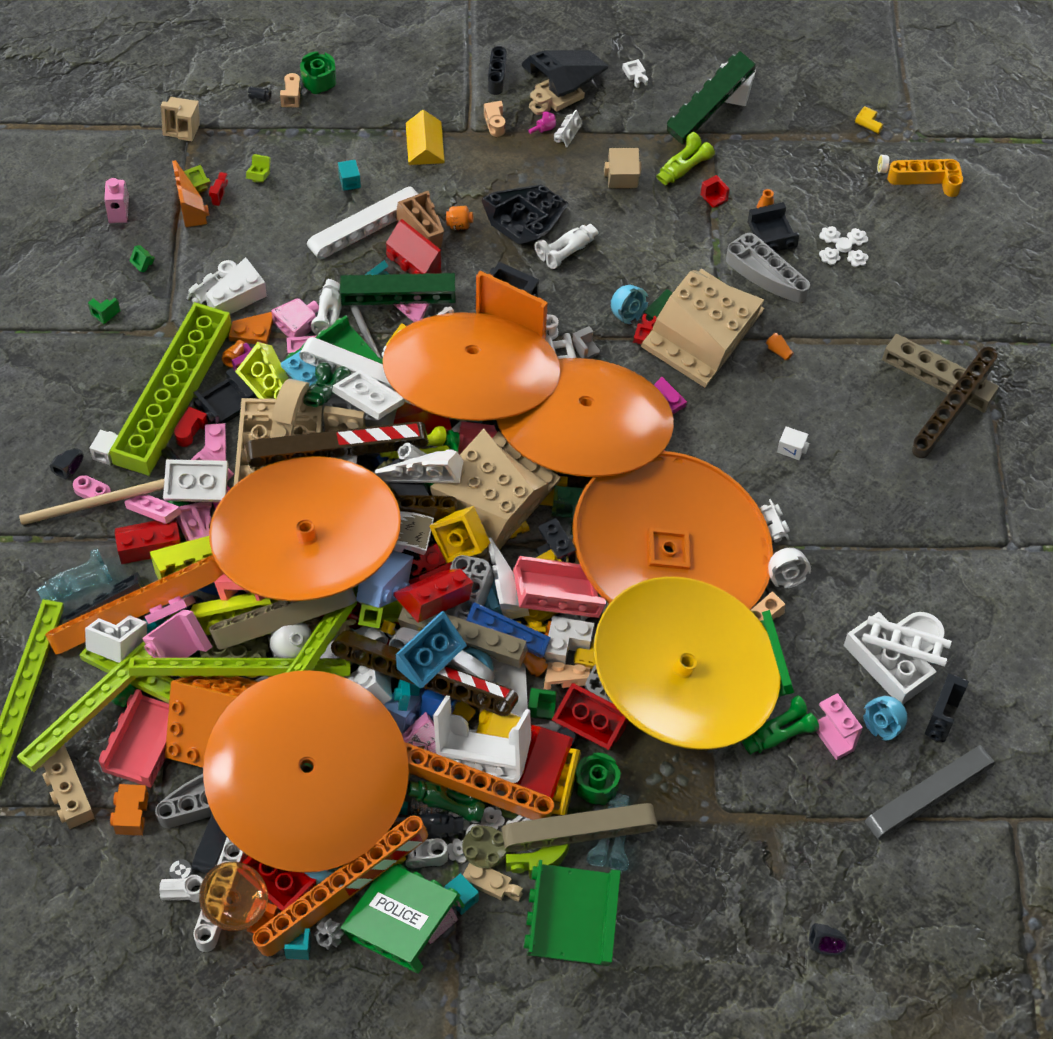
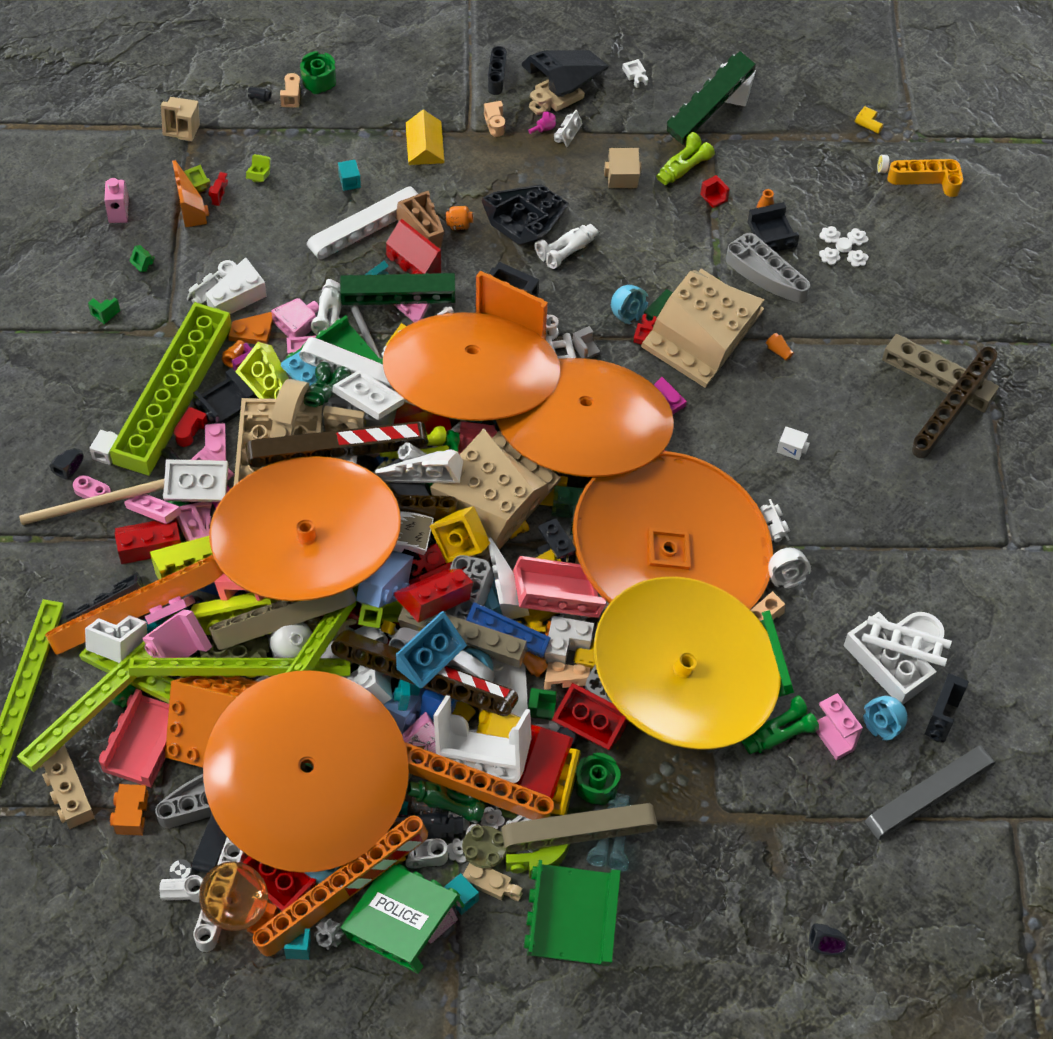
clear light blue piece [36,548,113,601] -> none

